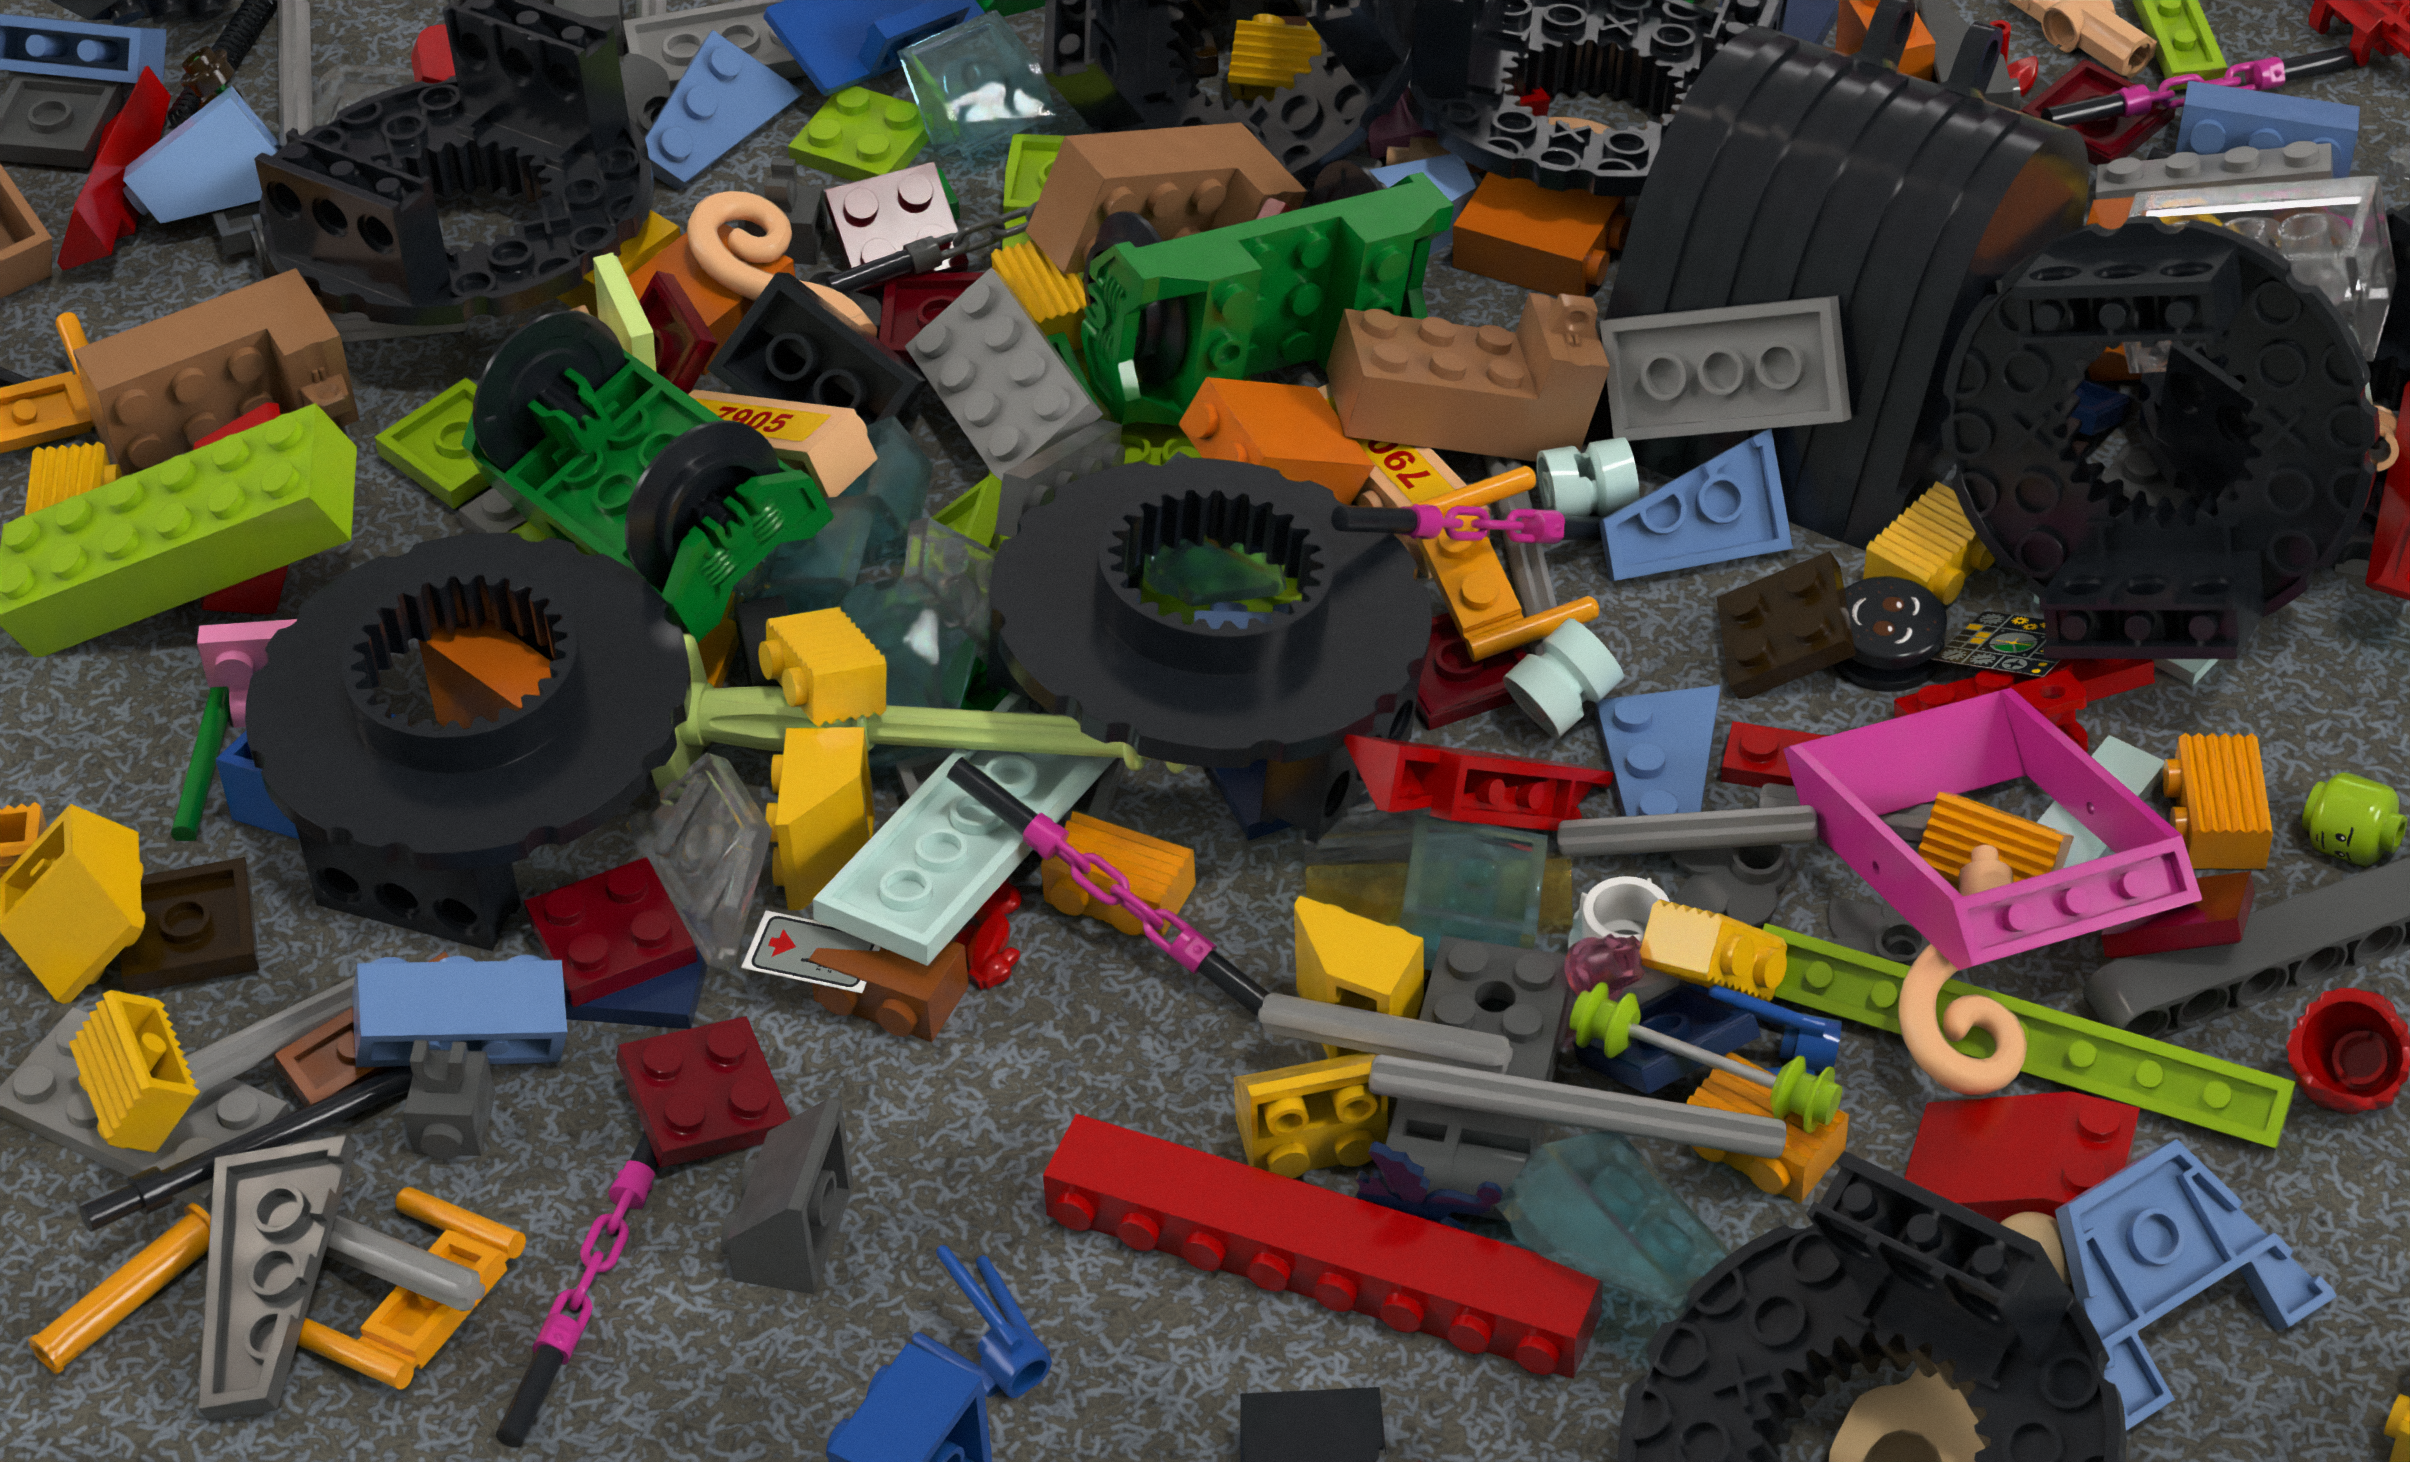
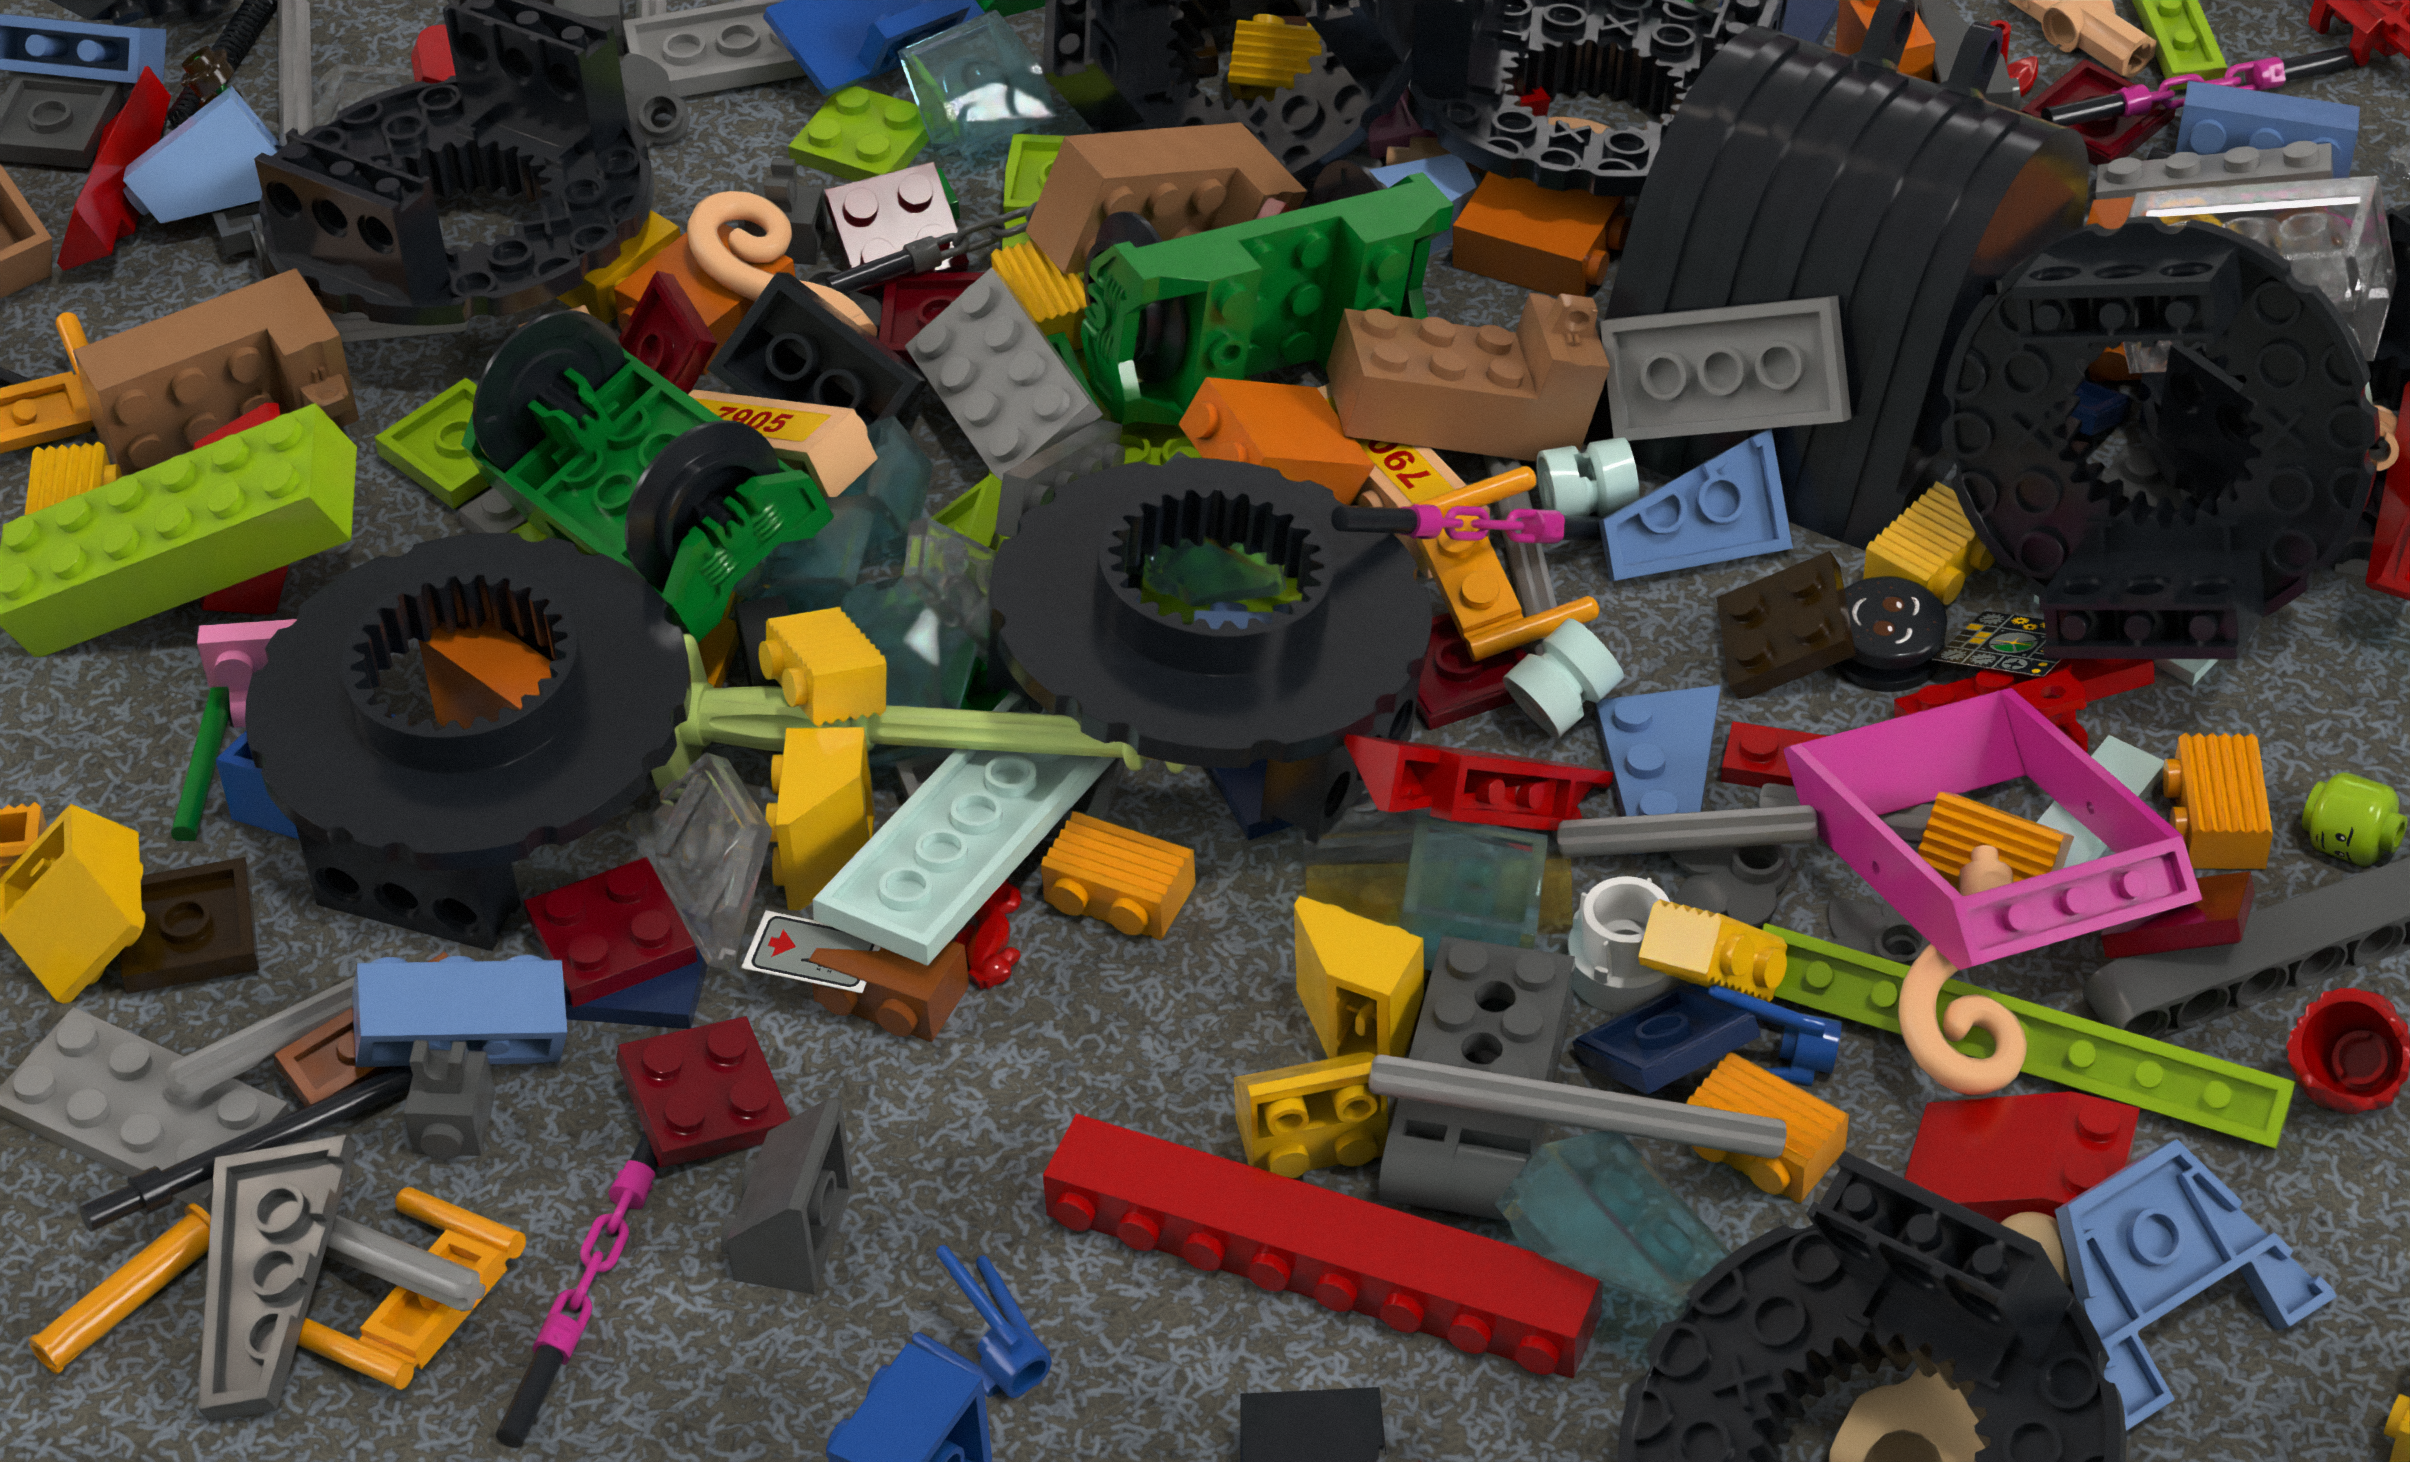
yellow brick [69,990,201,1153] -> none
yellowish green tile [593,253,656,372] -> none
medium blue wing [644,29,804,190] -> none
piece [947,757,1271,1017] -> none
light grey axle [1258,993,1513,1074] -> none
dark blue piece [1355,1141,1503,1230] -> none
clear pink hose [1565,933,1645,1000] -> none
lime axle [1569,982,1842,1134] -> none

